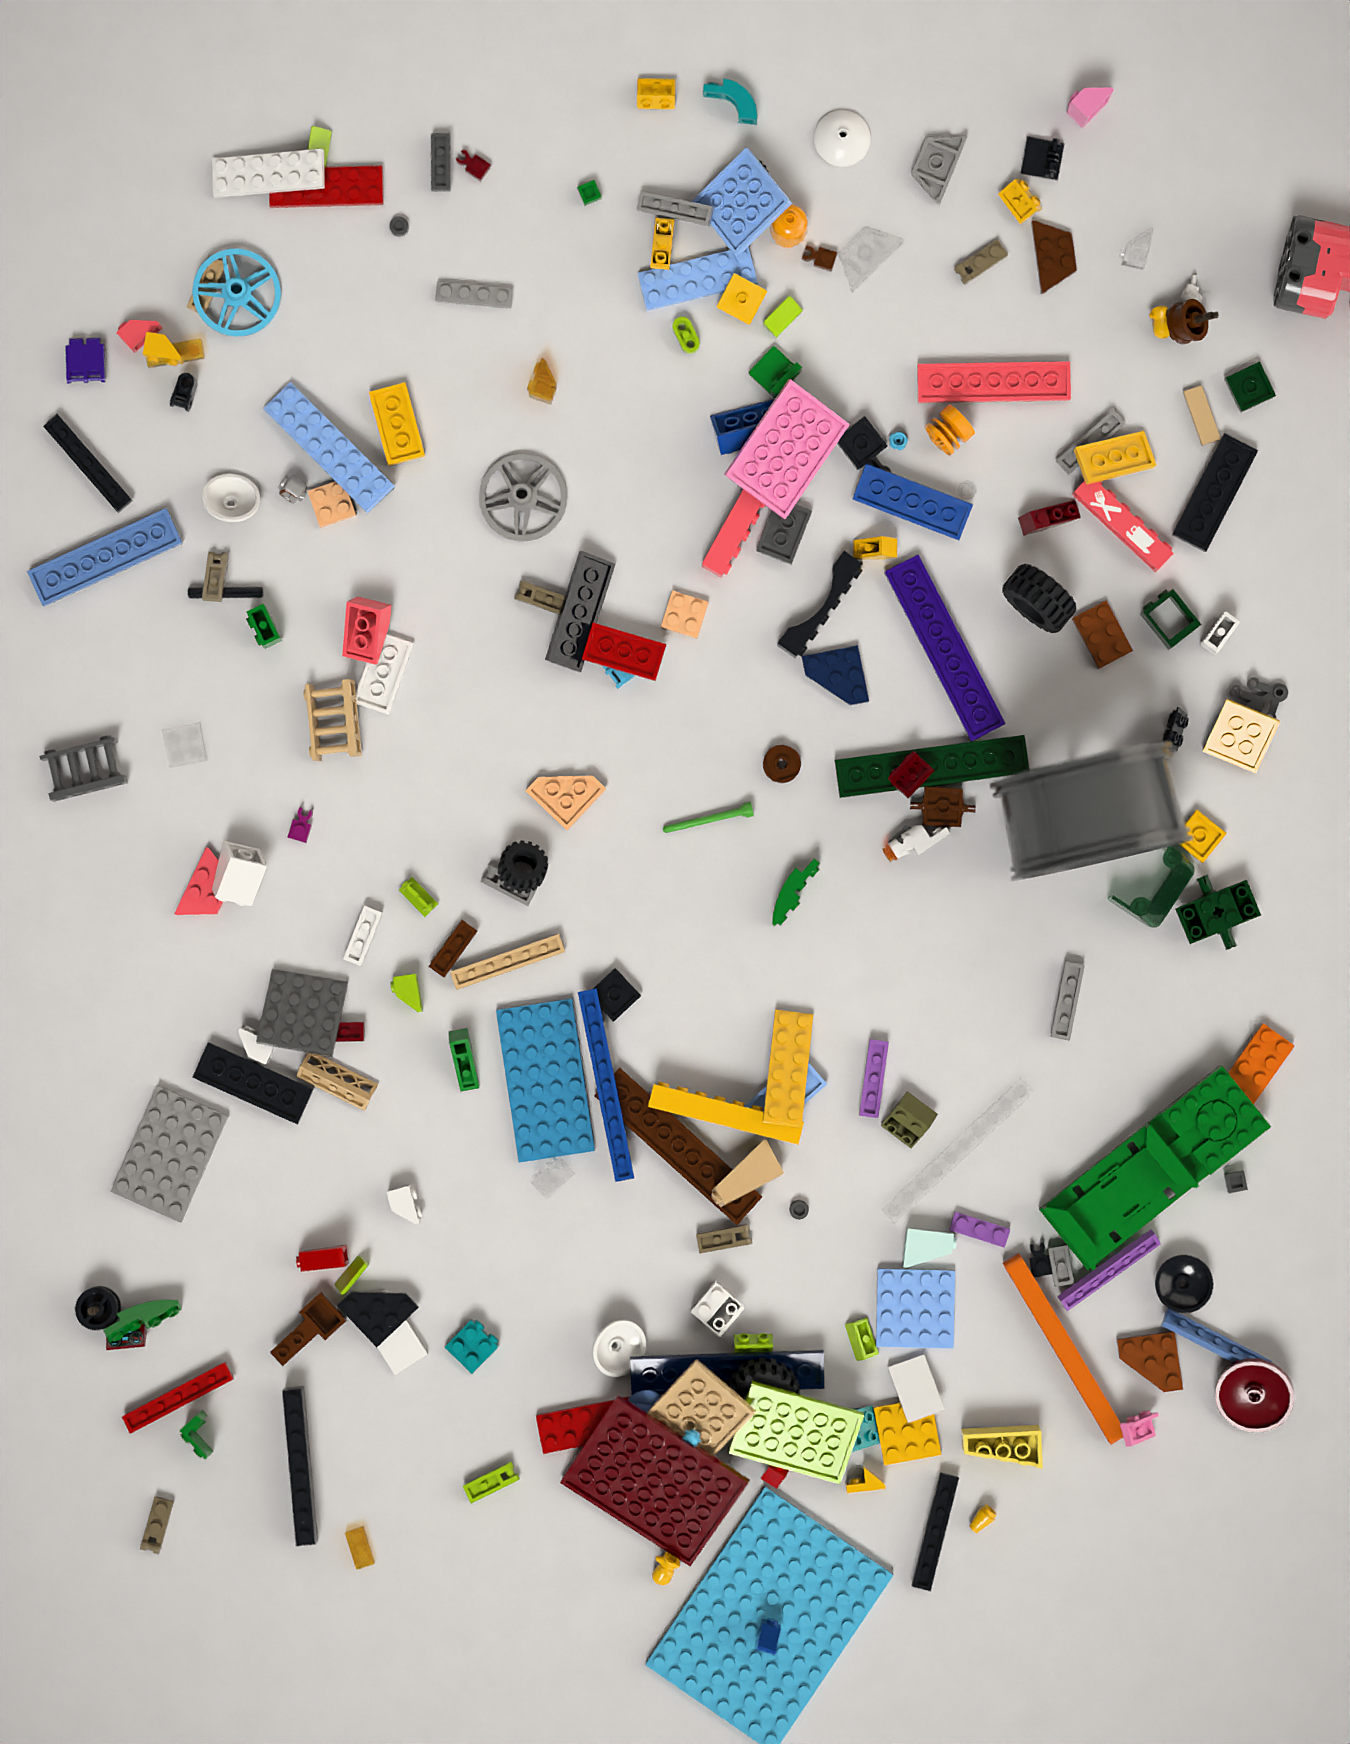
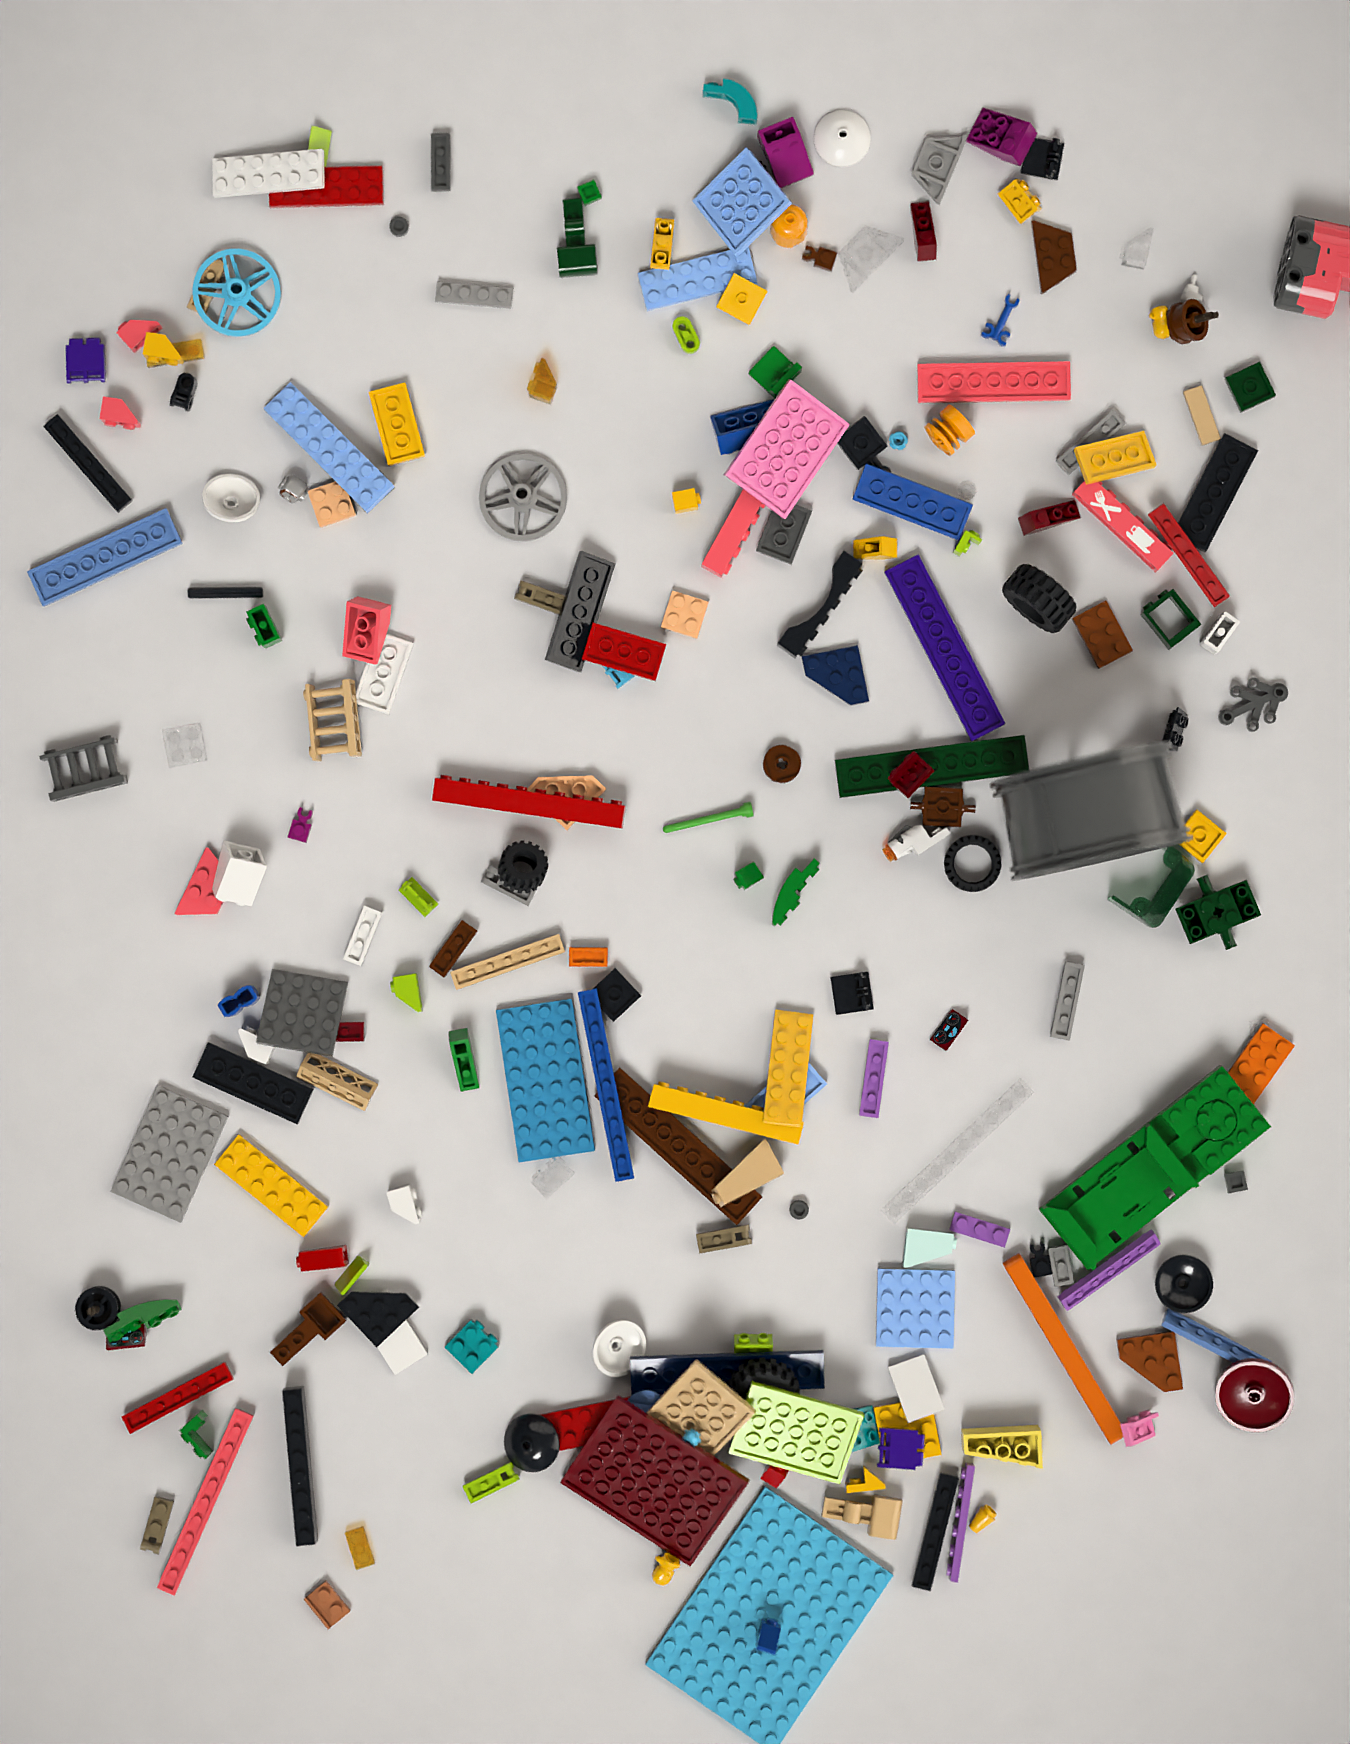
dark tan plate [202,551,229,602] -> none
dark red plate [456,149,491,182] -> none
light grey plate [636,191,714,226] -> none
yellow bracket [637,78,675,109] -> none
white slope [690,1280,745,1337] -> none
lime slope [763,295,803,338] -> none
lime slope [845,1317,879,1361] -> none
olive slope [881,1091,938,1149] -> none
dark tan plate [954,239,1008,285] -> none
bright pink slope [1066,87,1114,128] -> none
plate [1202,698,1280,773] -> none
none -> coral slope [99,396,141,430]
none -> coral plate [157,1408,254,1596]
none -> yellow plate [214,1134,328,1237]
none -> blue brick [217,985,261,1017]
none -> nougat plate [304,1581,351,1629]
none -> red brick [432,775,626,829]
none -> black dish [504,1413,560,1472]
none -> dark green plate [557,198,598,278]
none -> orange plate [569,947,608,967]
none -> yellow brick [672,488,701,514]
none -> green slope [733,861,764,891]
none -> magenta slope [757,117,814,188]
none -> tan plate [821,1495,903,1540]
none -> black hinge [830,972,874,1015]
none -> dark purple plate [877,1427,925,1470]
none -> dark red slope [910,201,937,262]
none -> slope [930,1009,969,1051]
none -> black tyre [944,835,1002,892]
none -> medium lavender plate [946,1463,975,1583]
none -> lime bracket [953,530,982,556]
none -> magenta slope [966,108,1037,166]
none -> blue bar [981,294,1020,347]
none -> red plate [1148,503,1230,607]

